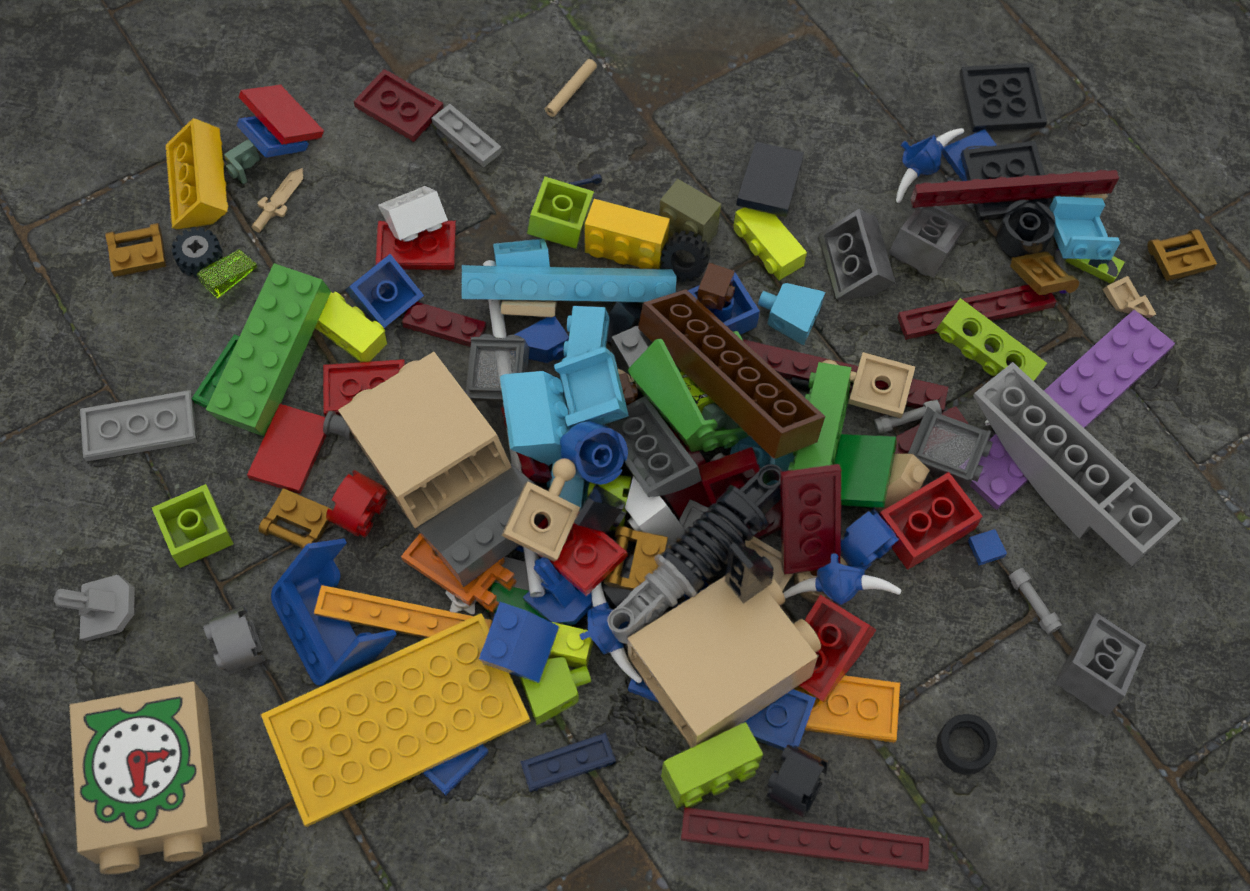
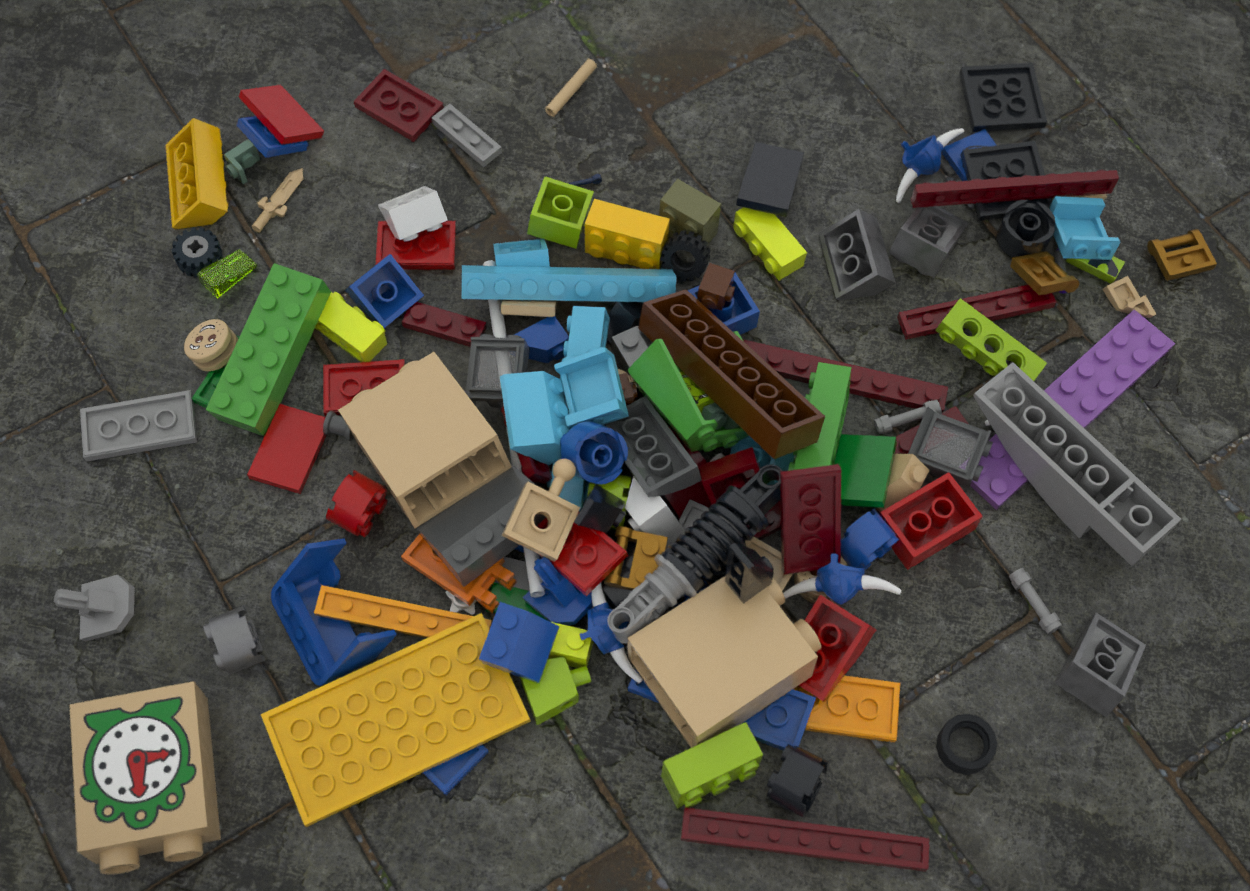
pearl gold plate [105,223,167,277] -> none
lime brick [152,484,234,568] -> none
pearl gold plate [258,488,333,551] -> none
dark blue tile [520,733,616,792] -> none
medium azure torso [758,283,825,345] -> none
black piece [789,377,810,391] -> none
tan plate [822,352,915,418] -> none
blue tile [968,529,1007,566] -> none
none -> tan head [184,319,238,371]

